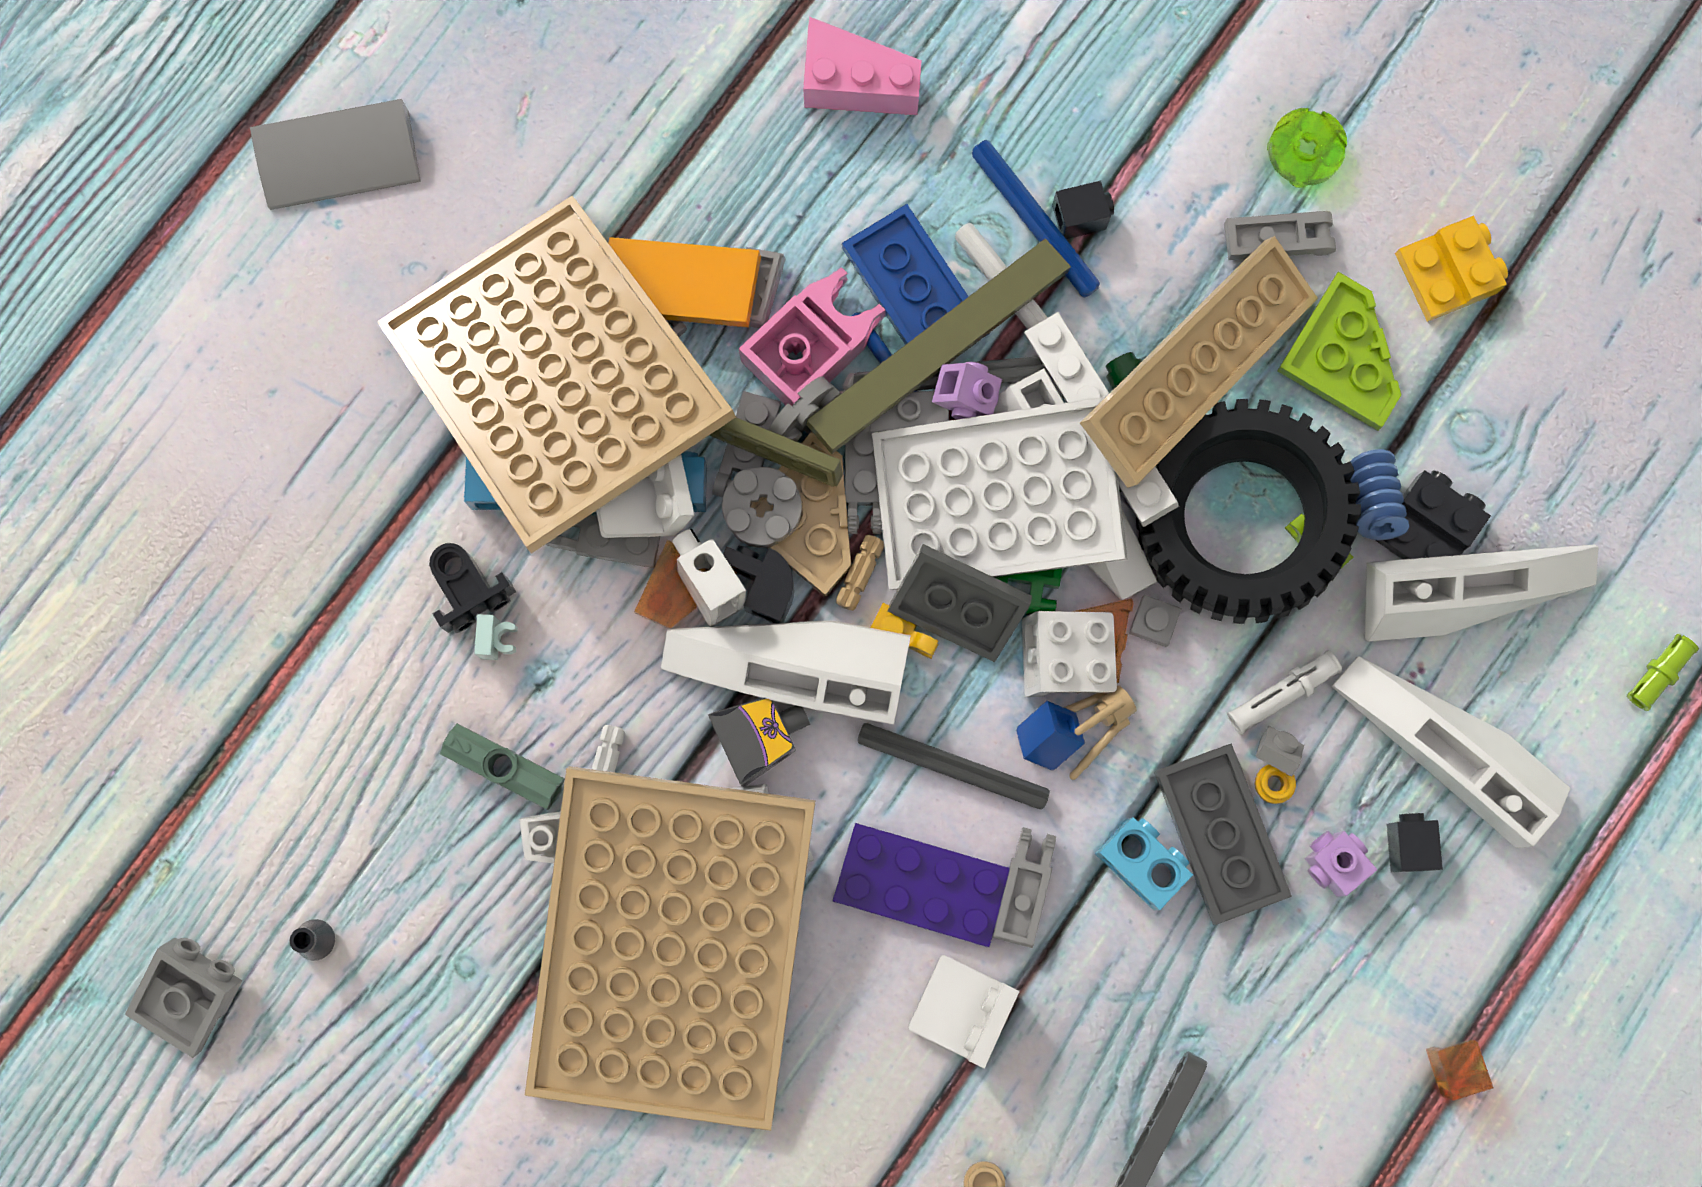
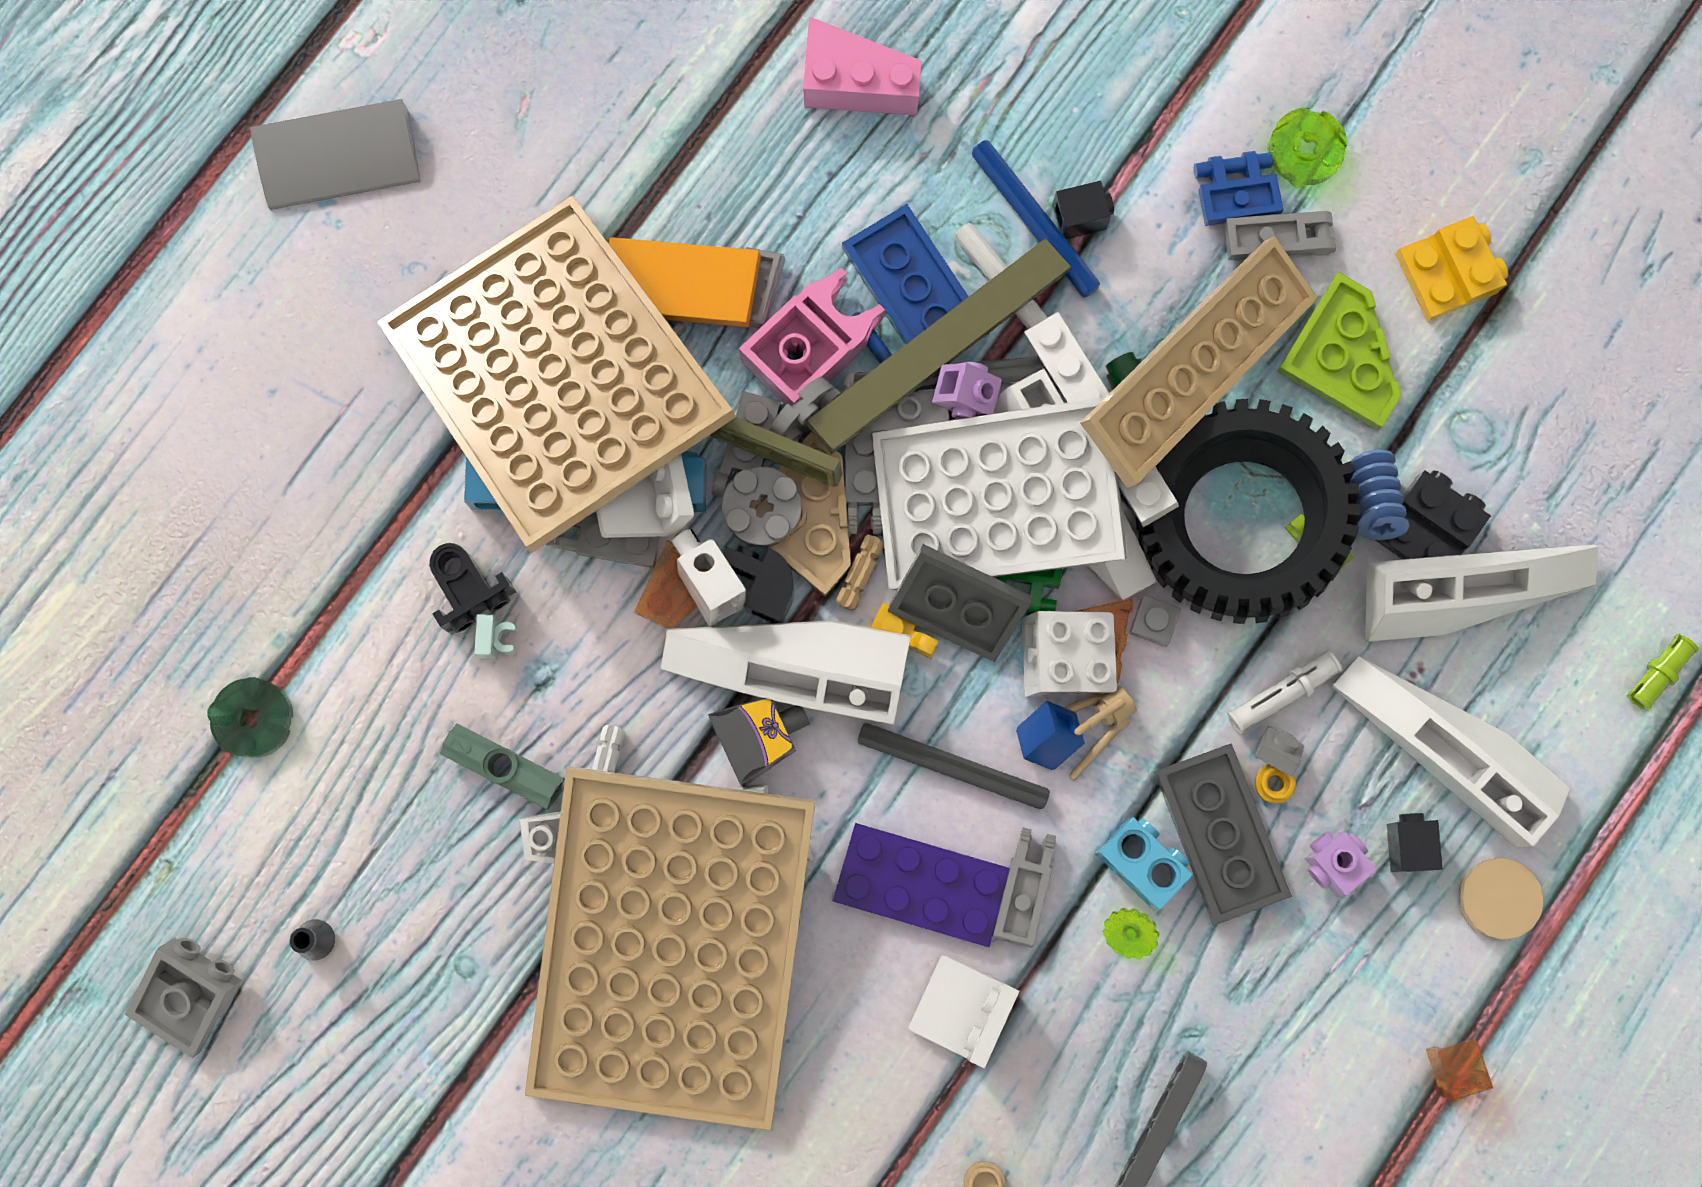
none -> clear green plate [207,677,293,758]
none -> clear neon green piece [1103,908,1159,960]
none -> blue plate [1193,151,1284,226]
none -> tan tile [1459,857,1544,940]

